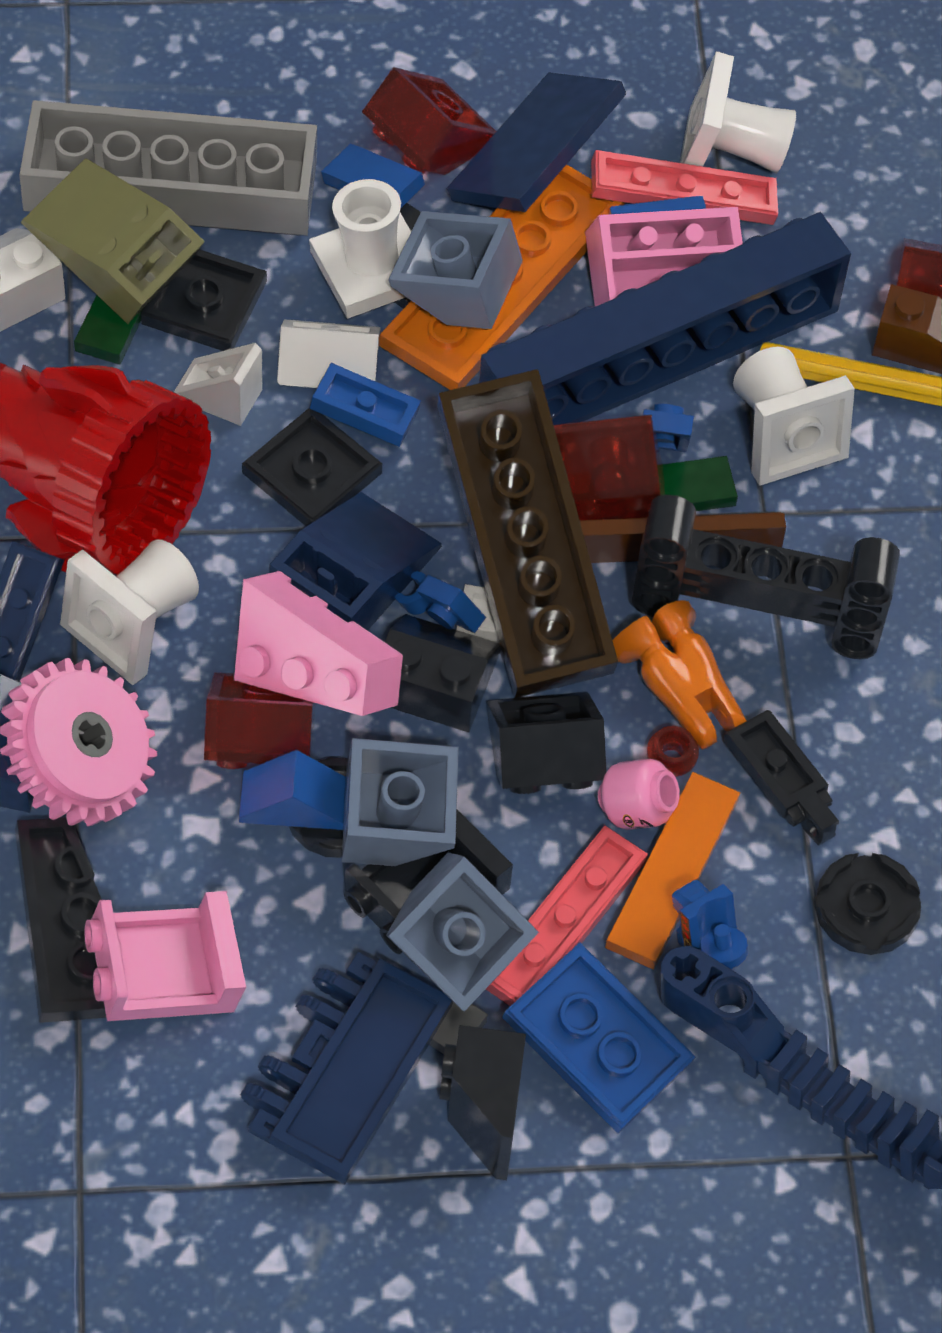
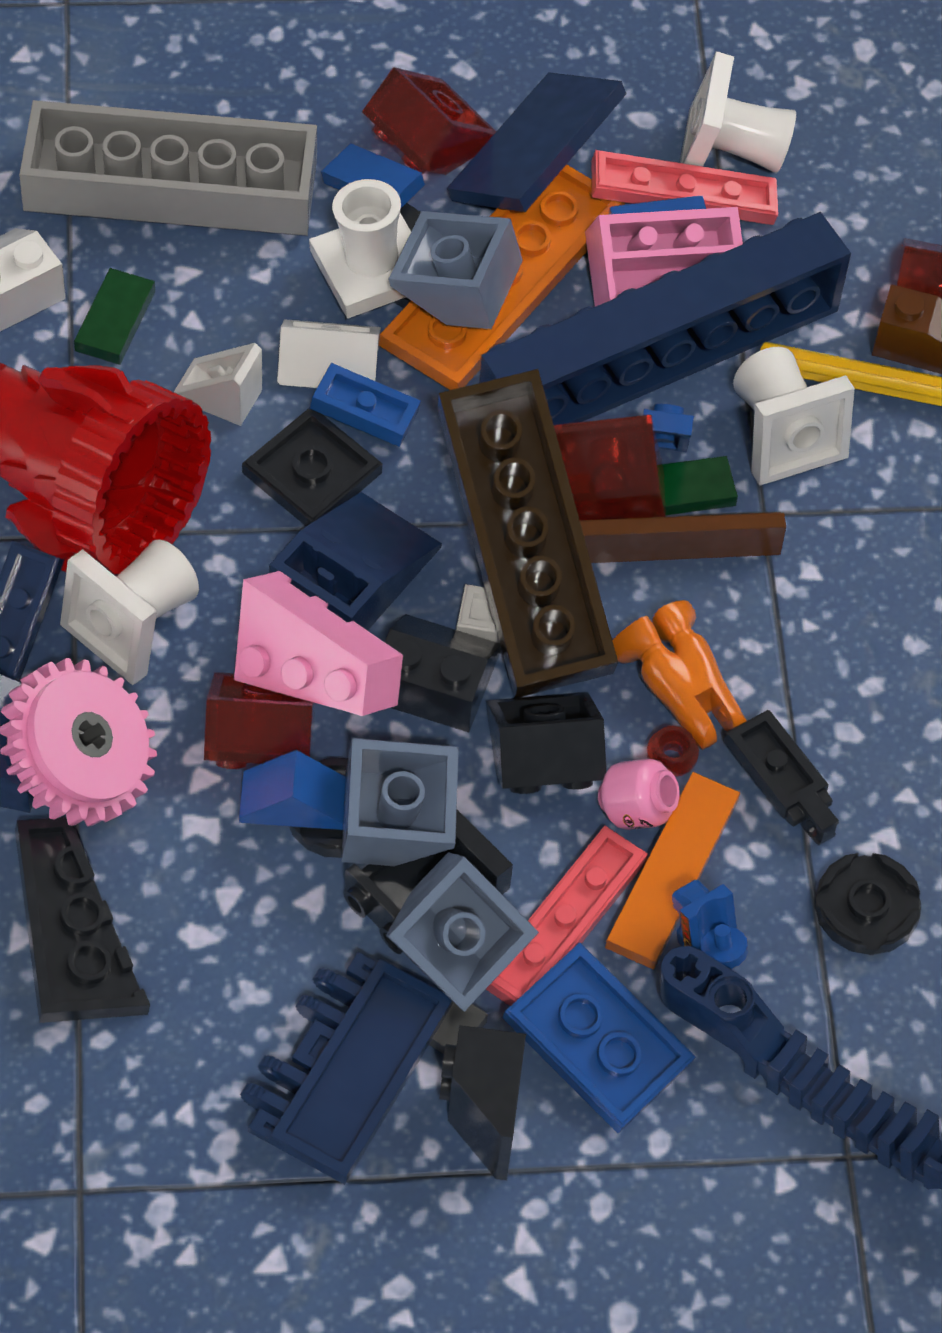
olive slope [20,158,205,324] -> none
bright pink panel [84,891,246,1021] -> none
black tile [141,249,267,351] -> none
blue plate [395,571,487,634] -> none
black beam [632,495,900,660] -> none

